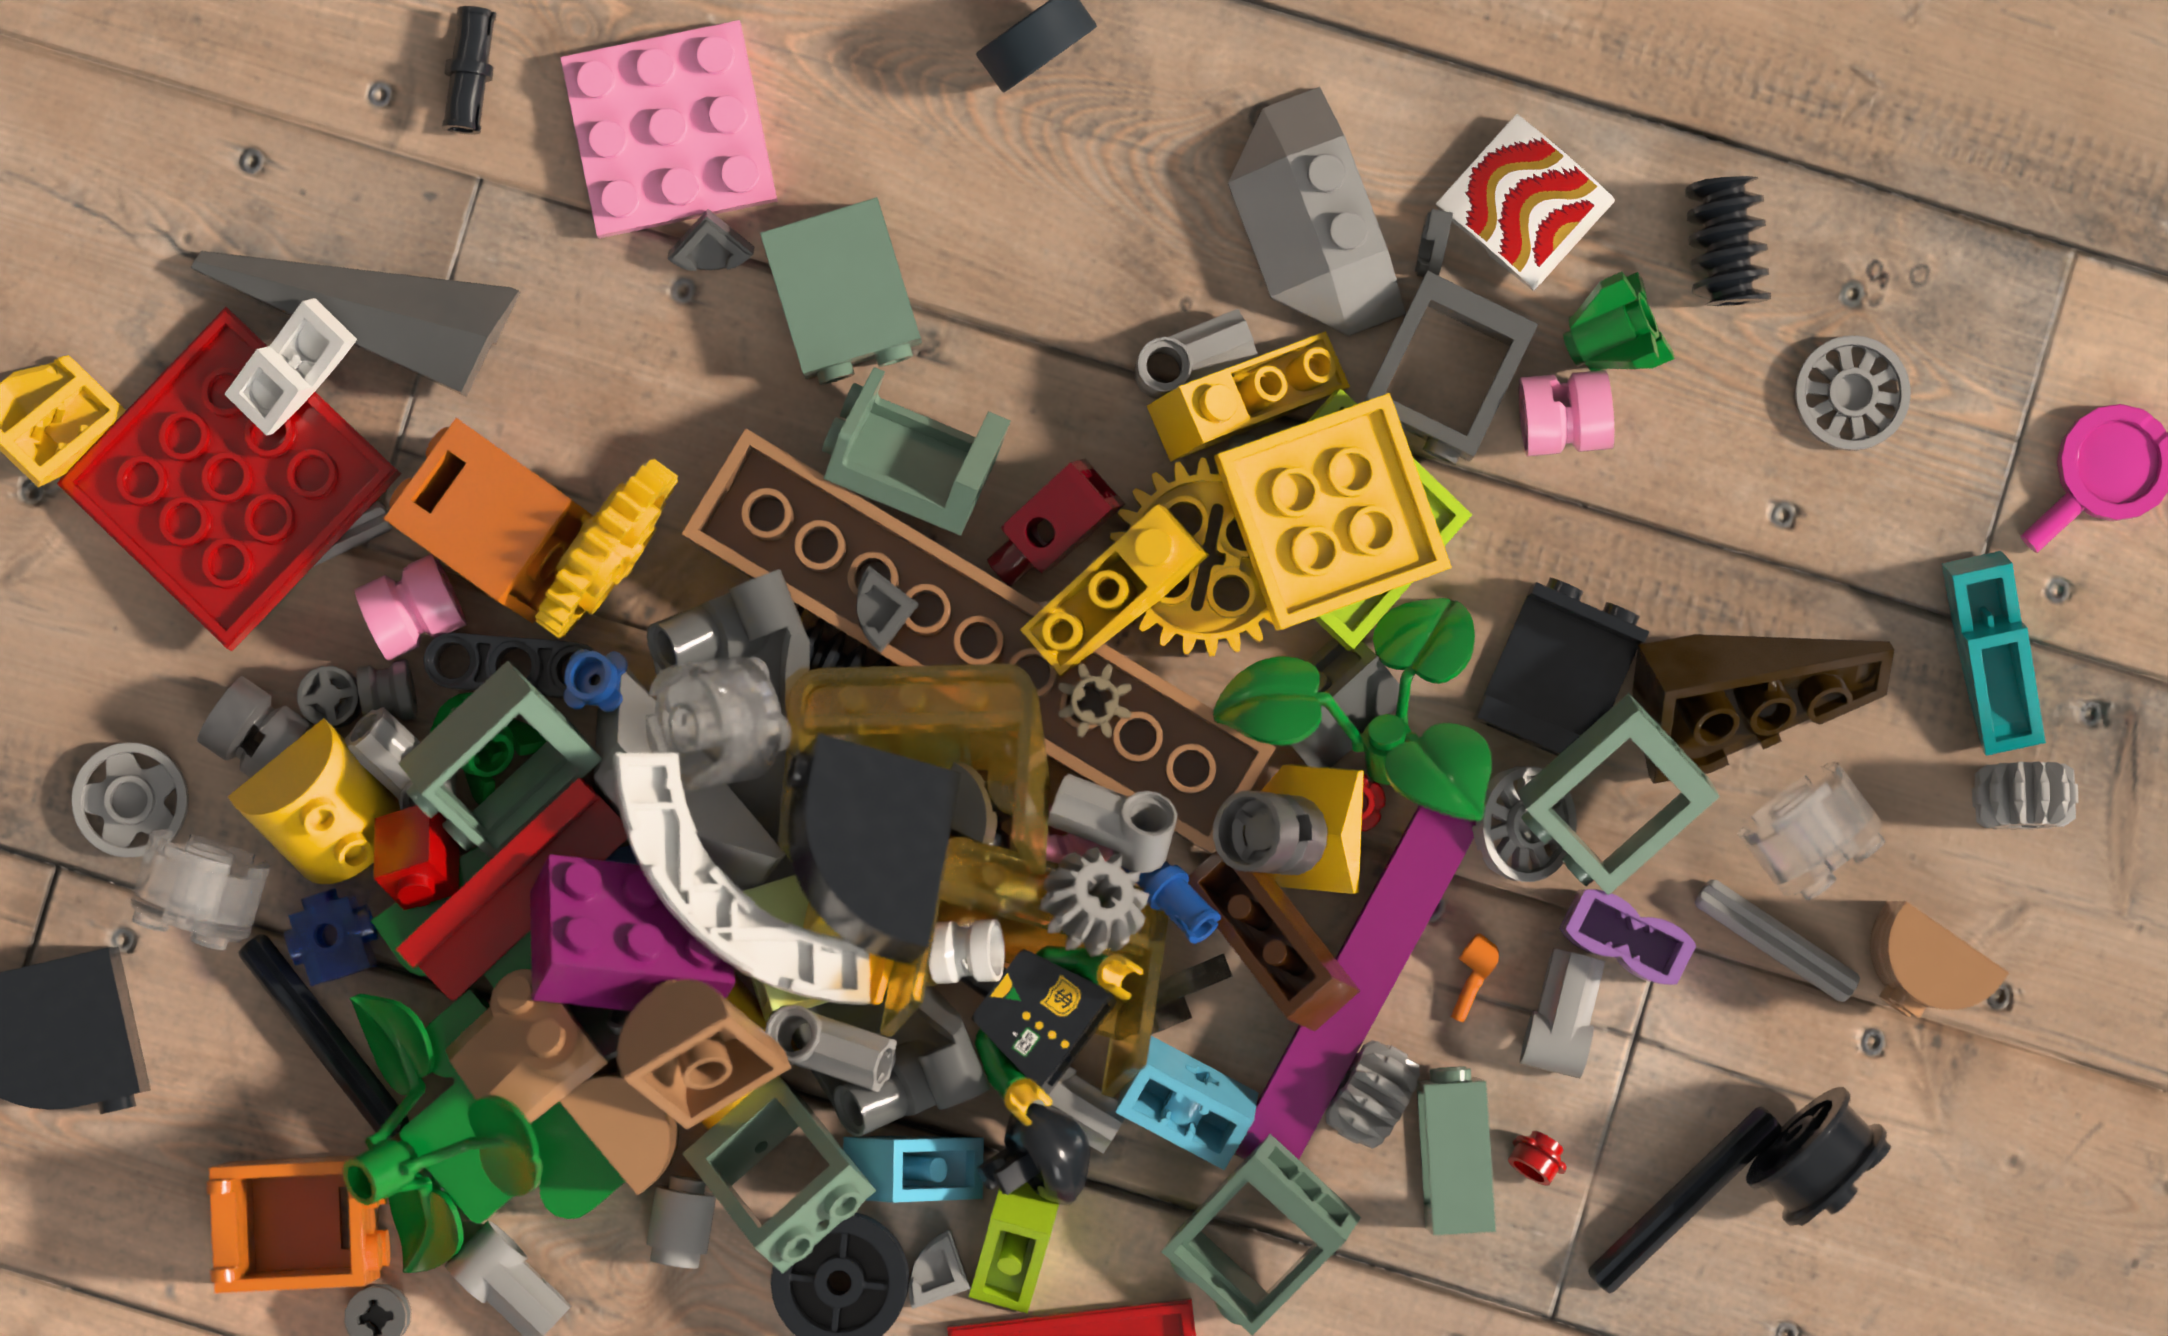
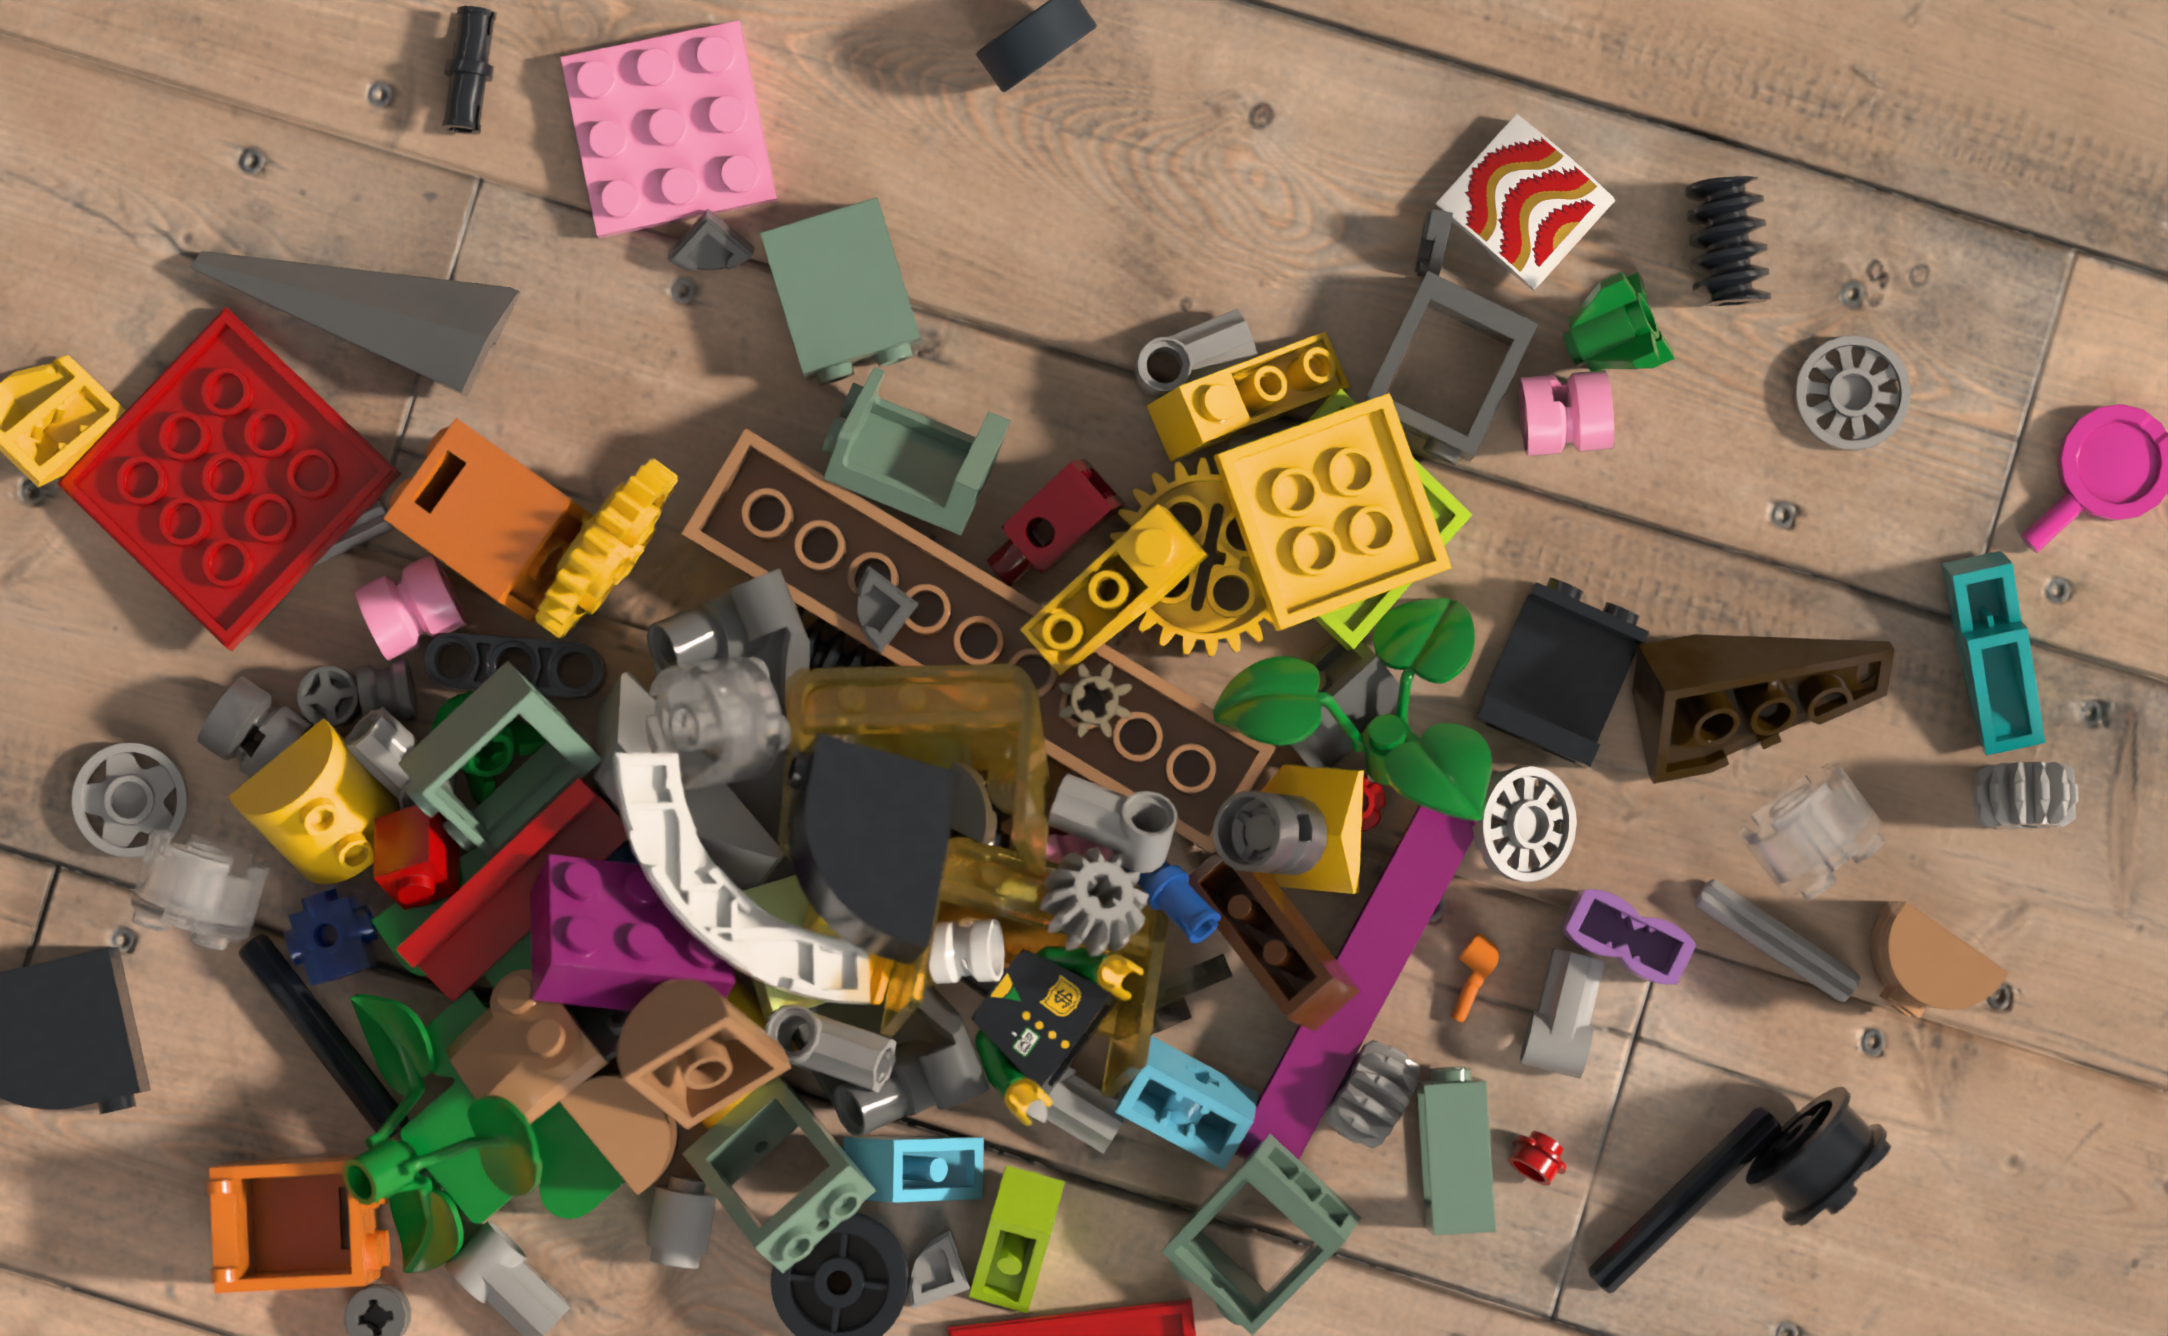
white slope [225,298,357,436] -> none
blue plate [563,649,628,712] -> none
black piece [977,1103,1091,1206] -> none
light grey wedge [1228,87,1406,336] -> none
sand green window [1518,693,1720,895] -> none

